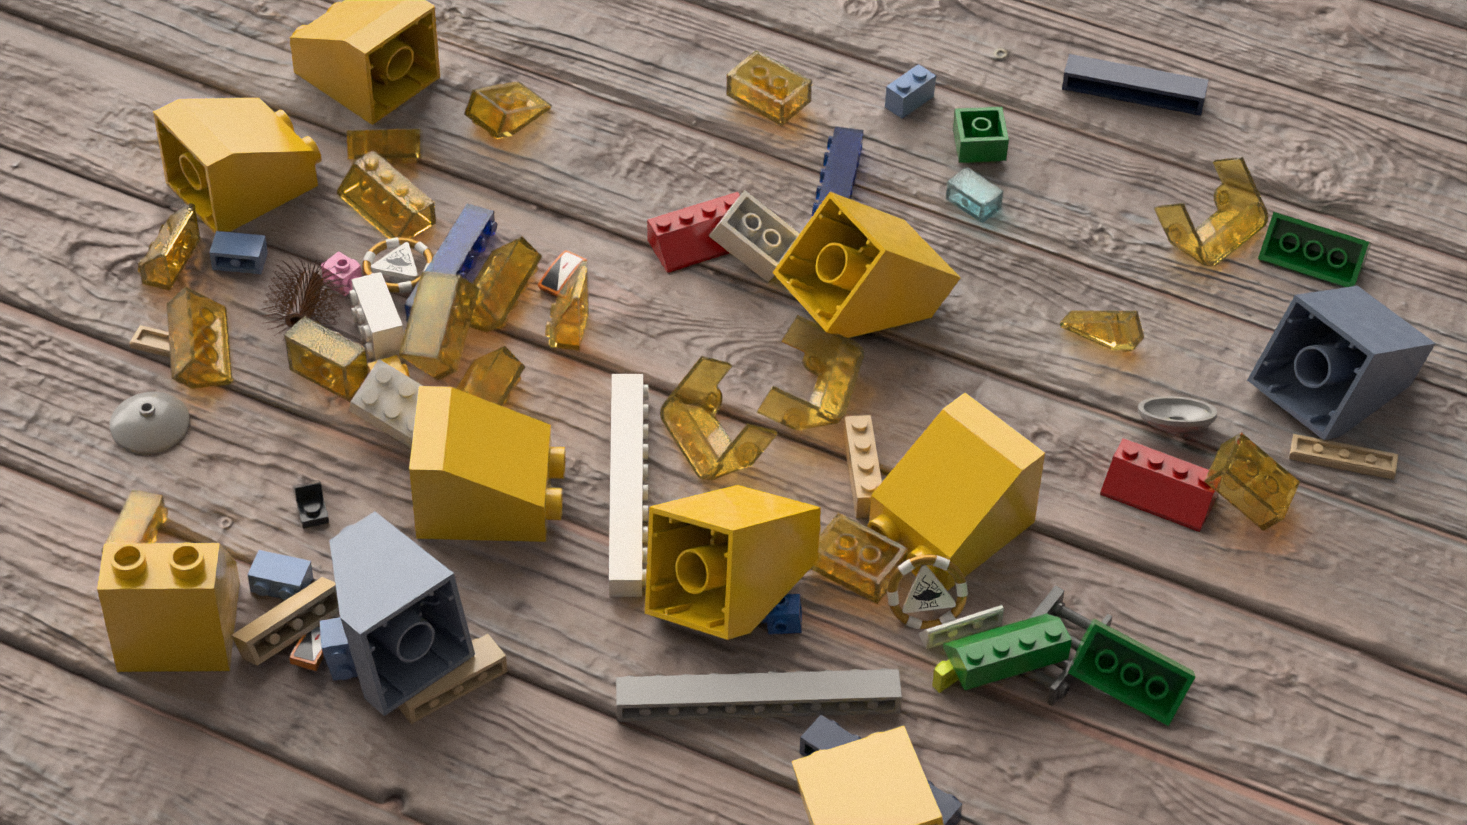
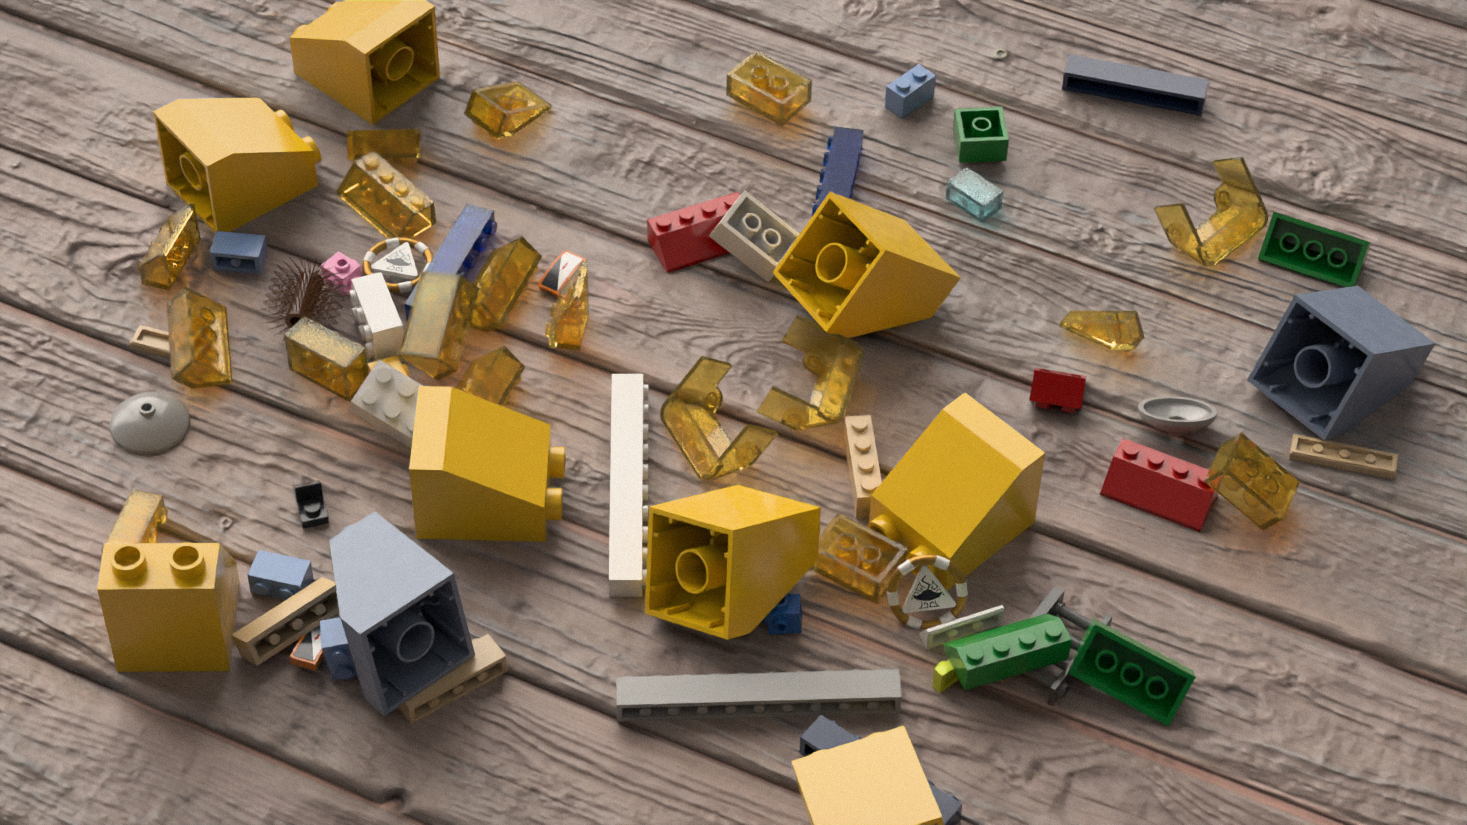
none -> red slope [1029,368,1087,413]

